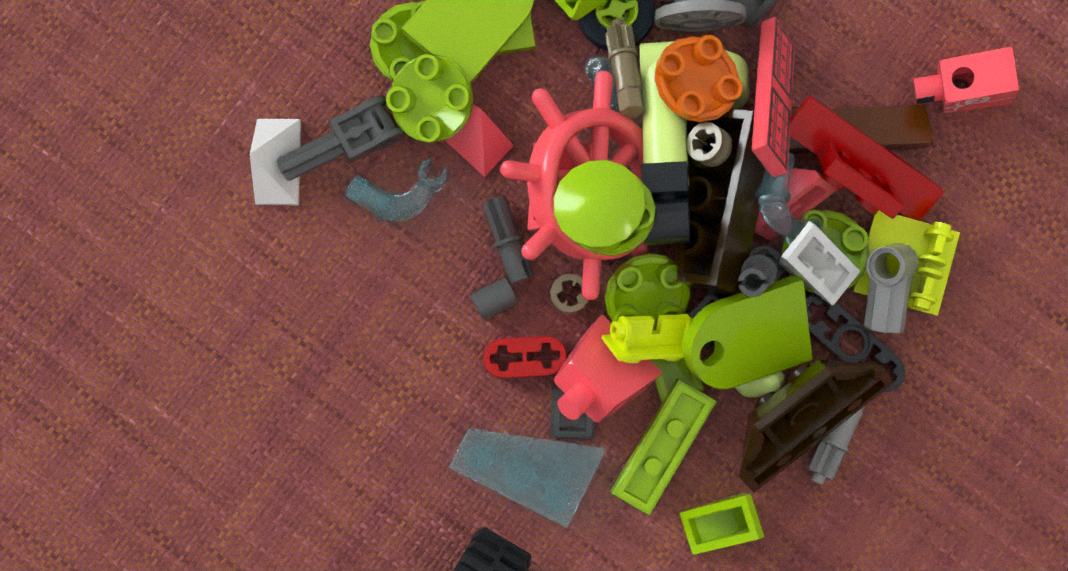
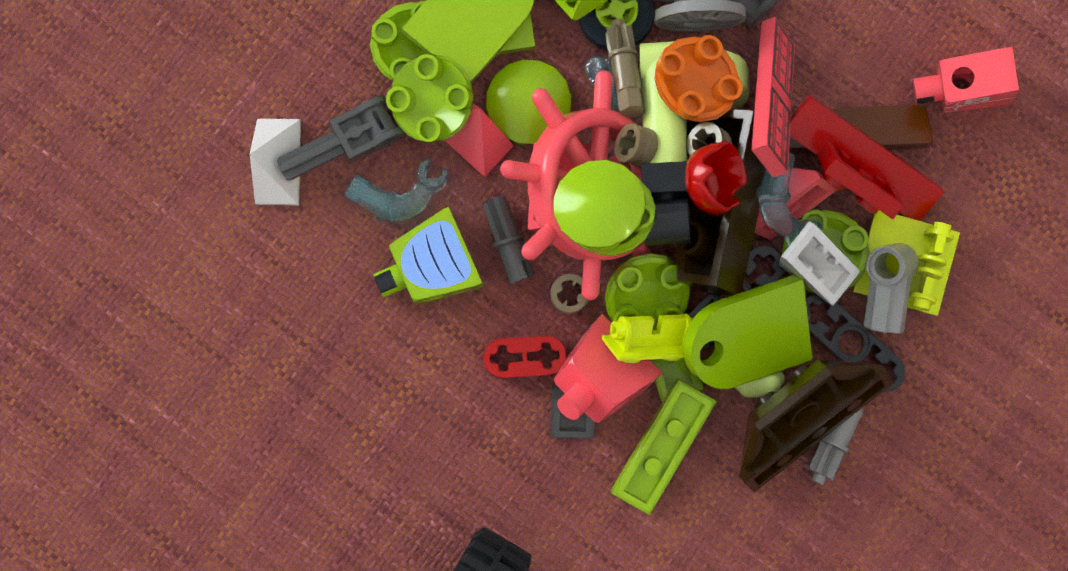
clear light blue wing [449,428,606,528] -> none
dark grey hinge [470,277,519,321] -> none
lime slope [679,492,764,555] -> none
dark grey axle [738,249,778,297] -> none
none -> torso [373,207,484,305]
none -> lime dish [486,59,572,145]
none -> dark tan bush [614,123,658,168]
none -> red hair [685,140,747,216]

